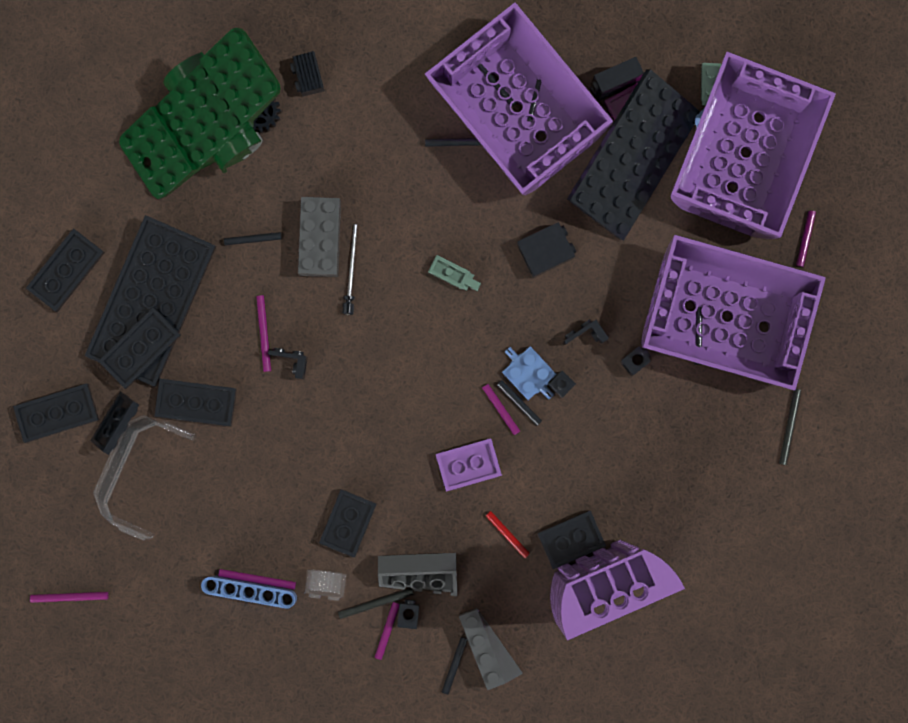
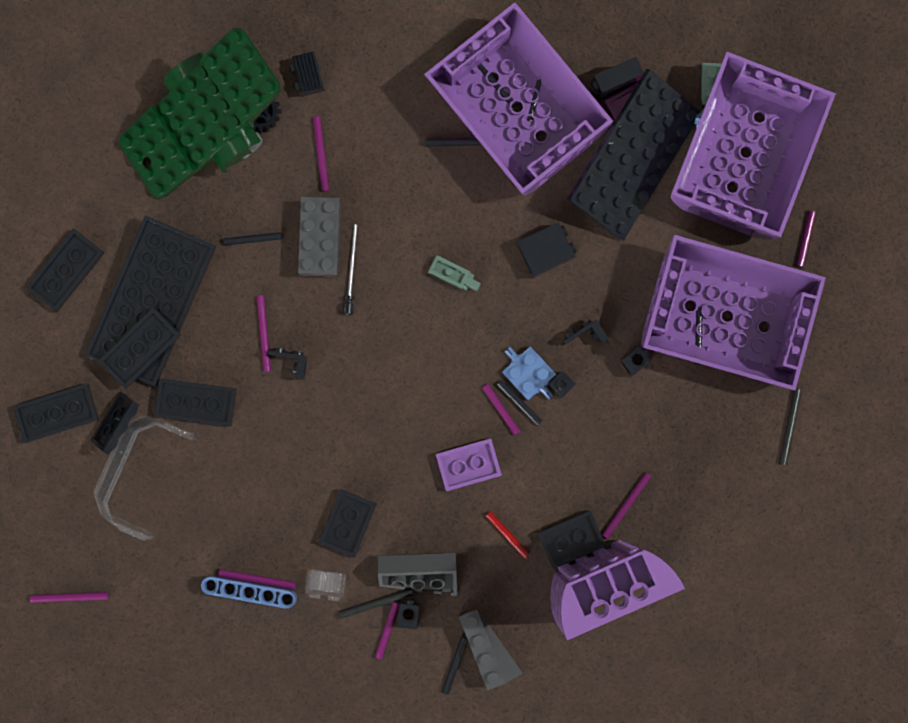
none -> magenta bar [313,116,329,192]
none -> magenta bar [601,472,652,539]

